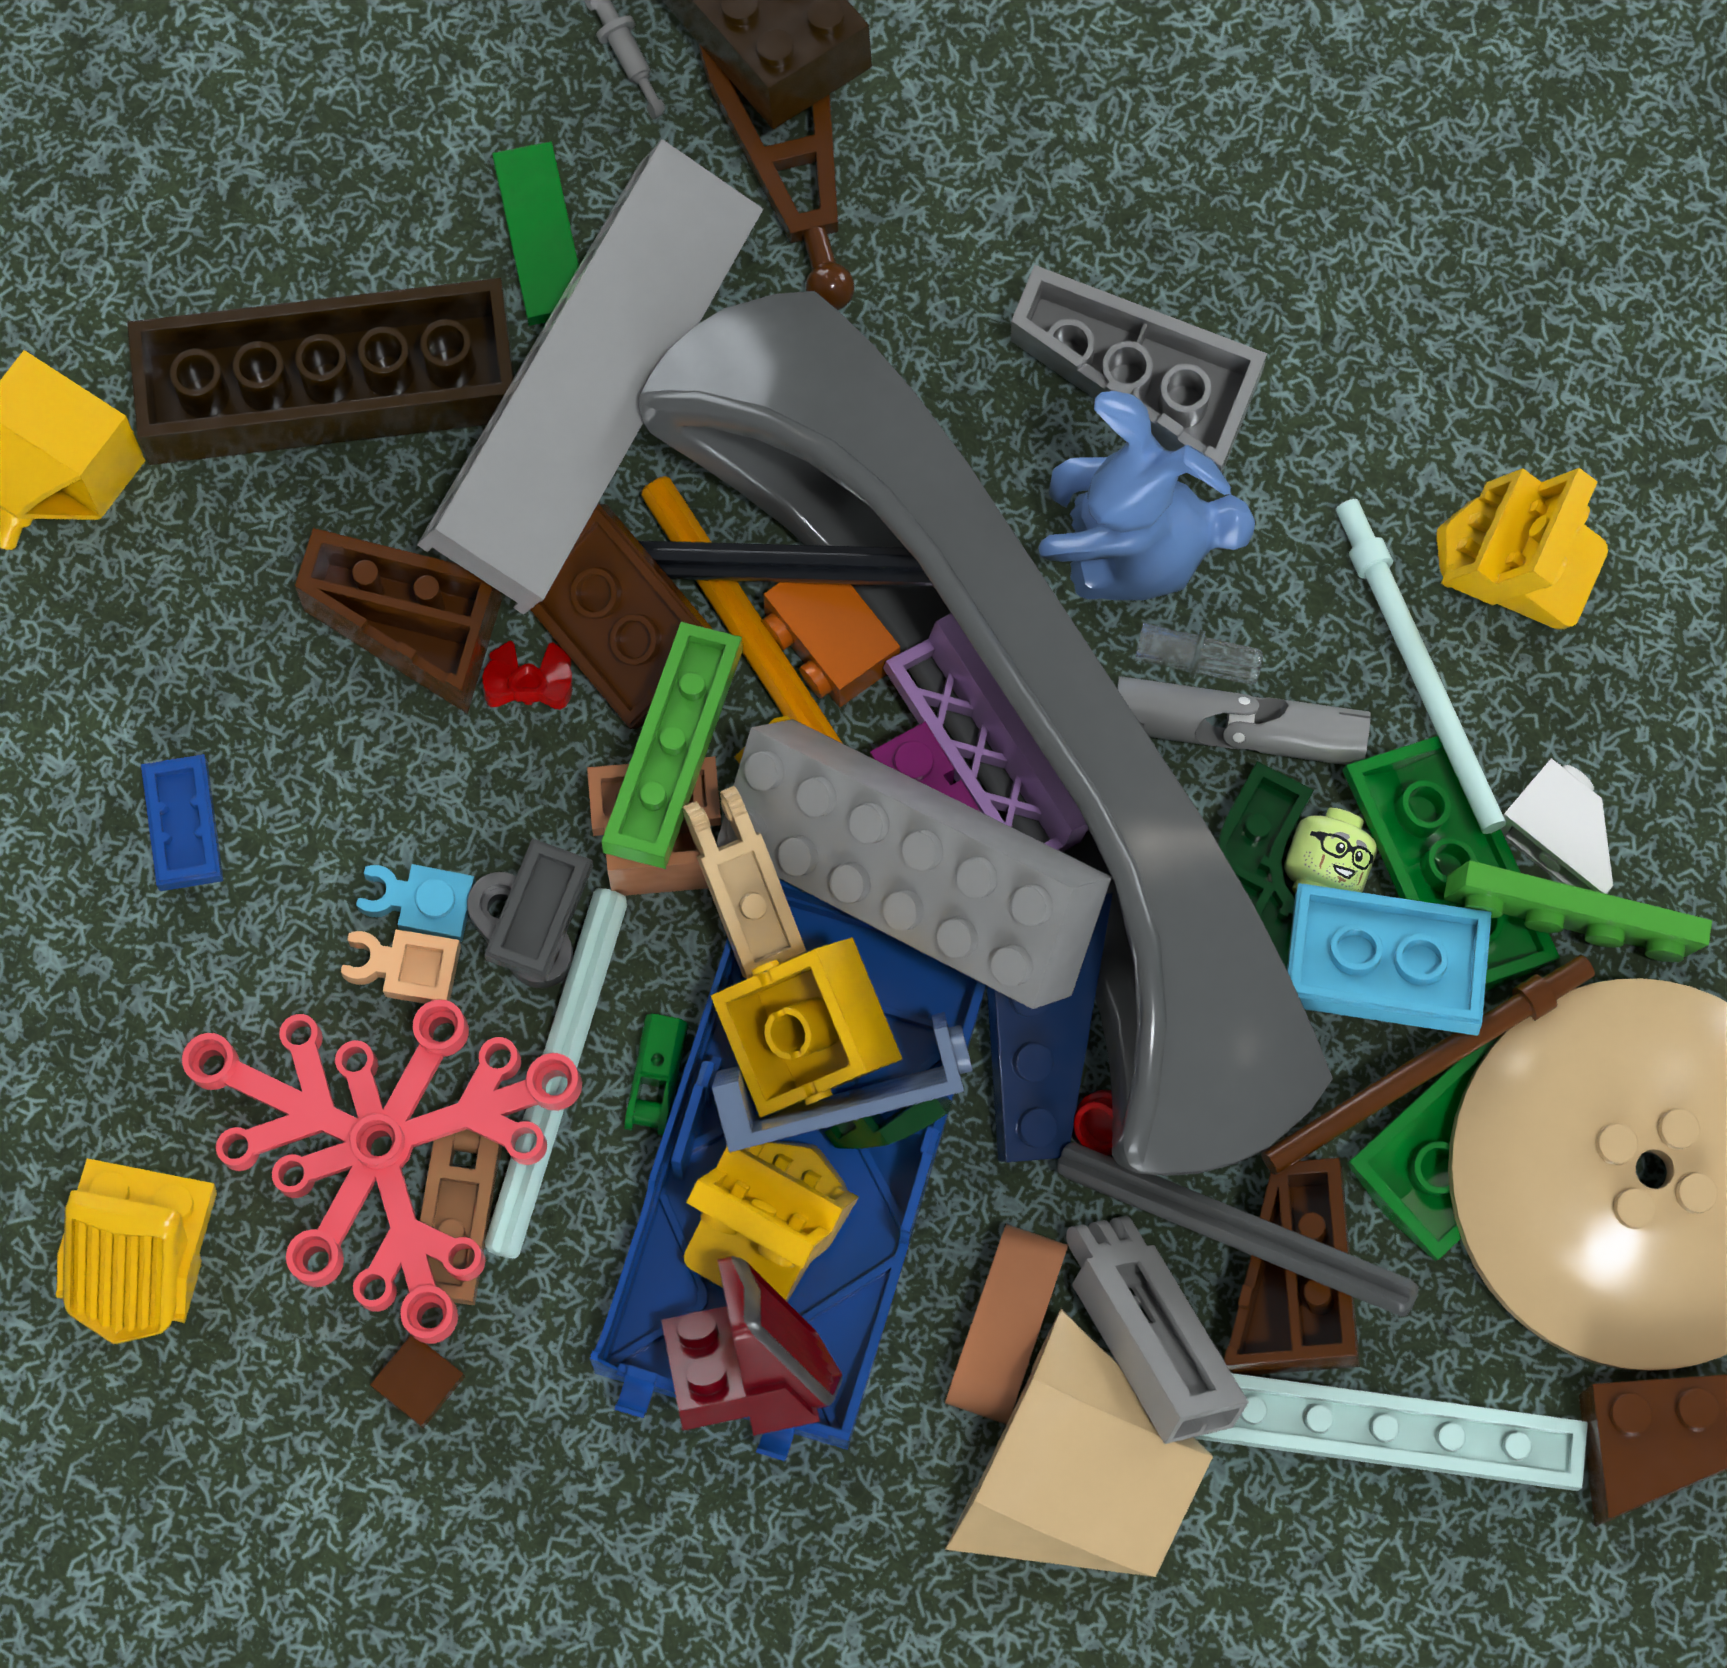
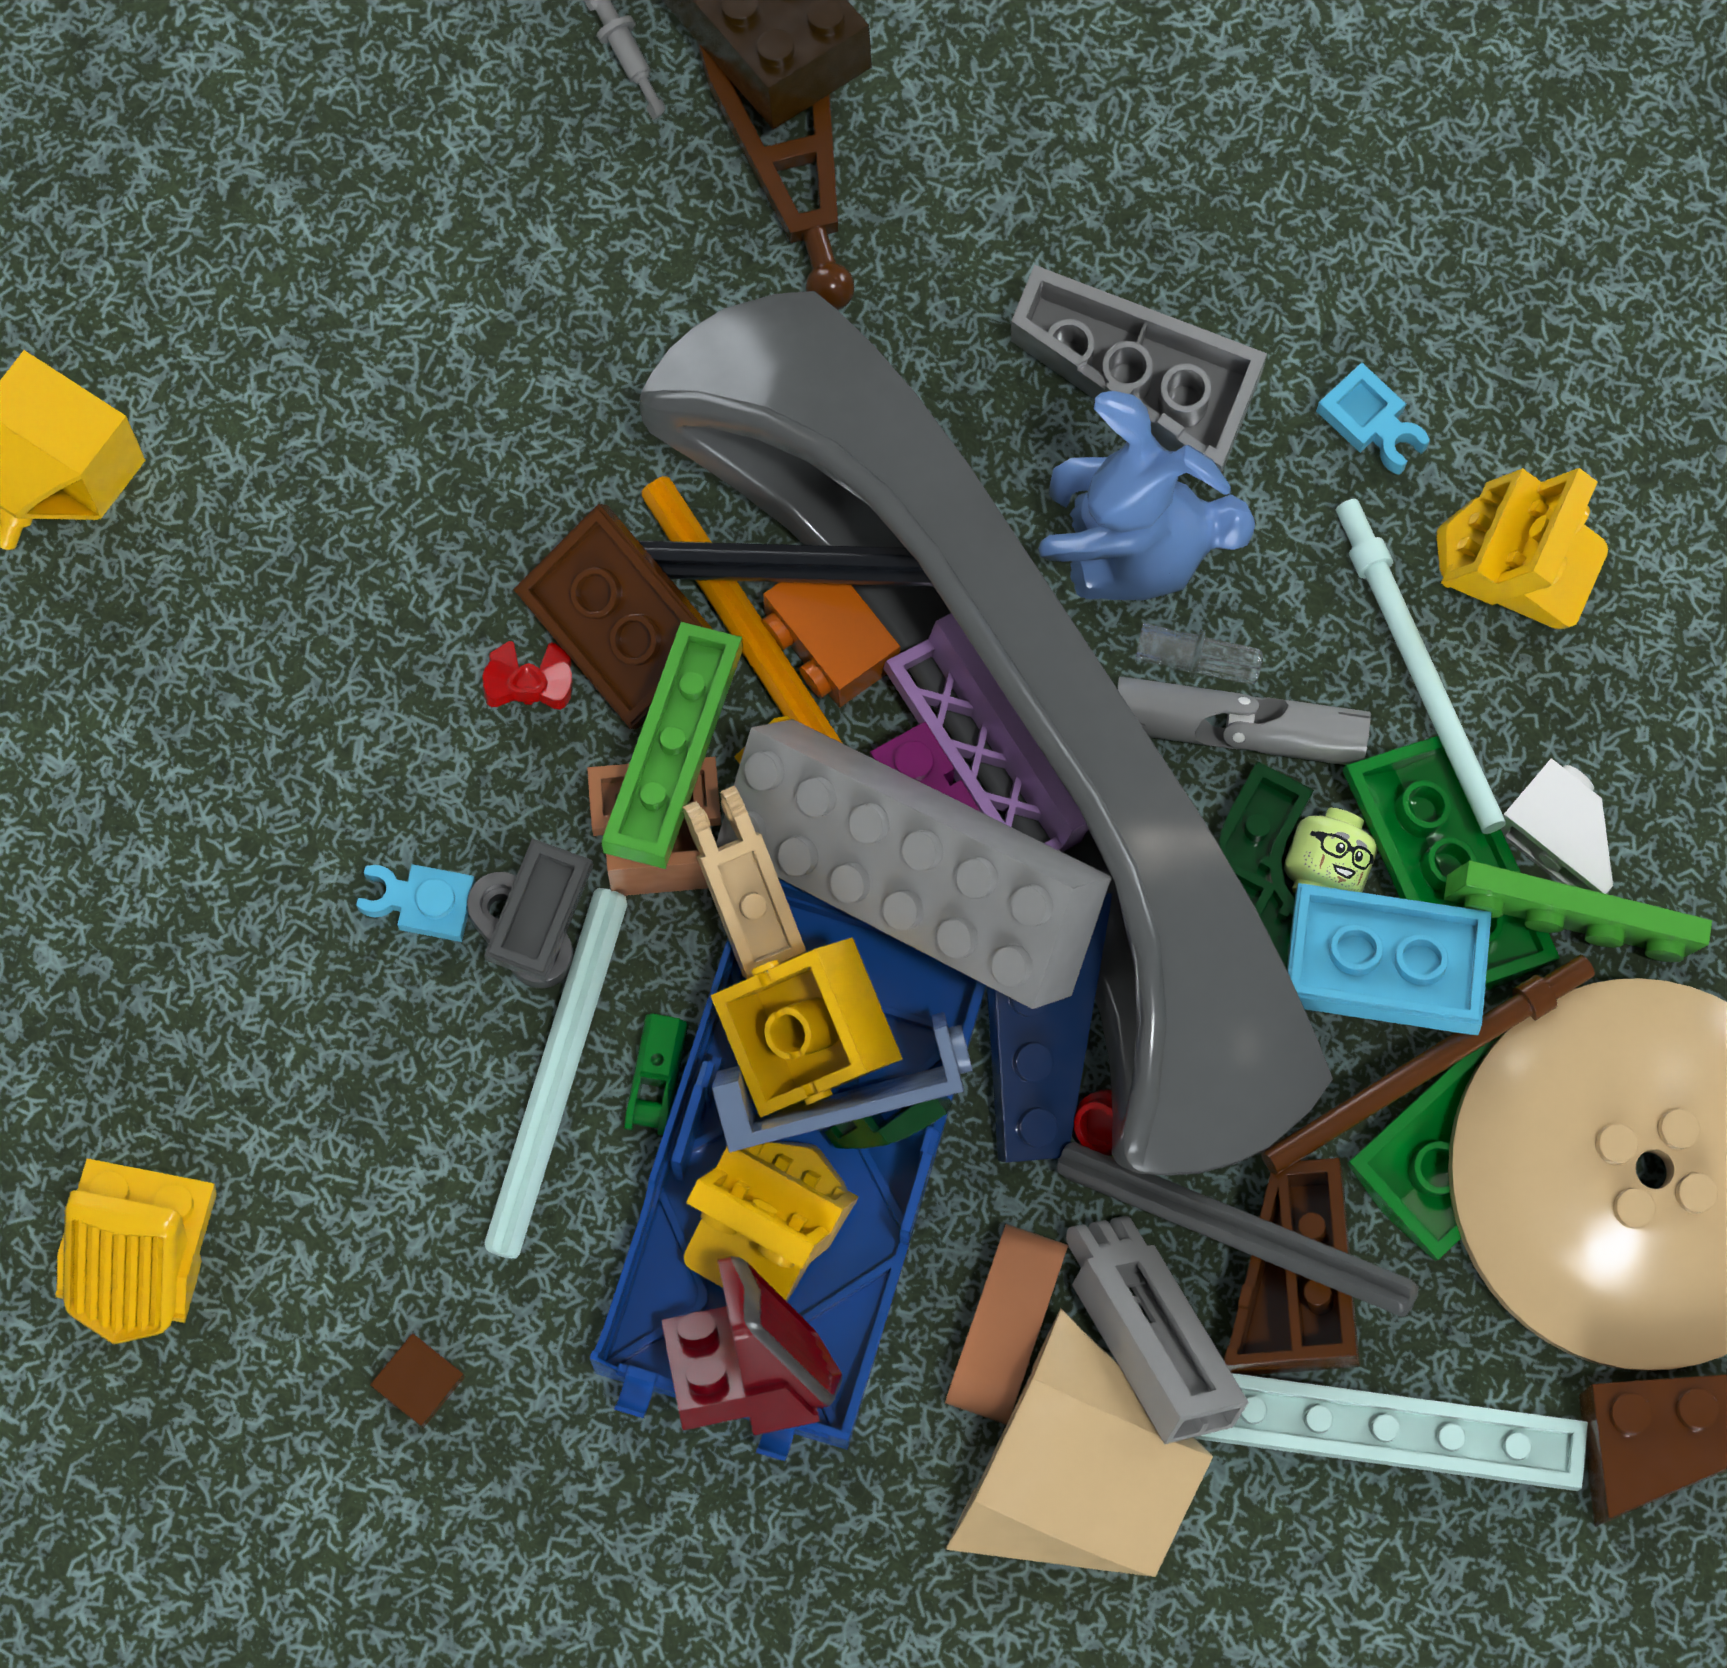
dark brown brick [127,278,515,465] -> none
blue plate [141,754,224,891] -> none
coral plant [182,1000,582,1344] -> none
reddish brown wedge [295,528,502,714] -> none
light nougat plate [341,929,461,1004] -> none
medium nougat plate [408,1129,502,1305] -> none
light grey tile [417,139,763,615] -> none
green tile [492,141,579,326] -> none
none -> medium azure plate [1316,363,1430,475]

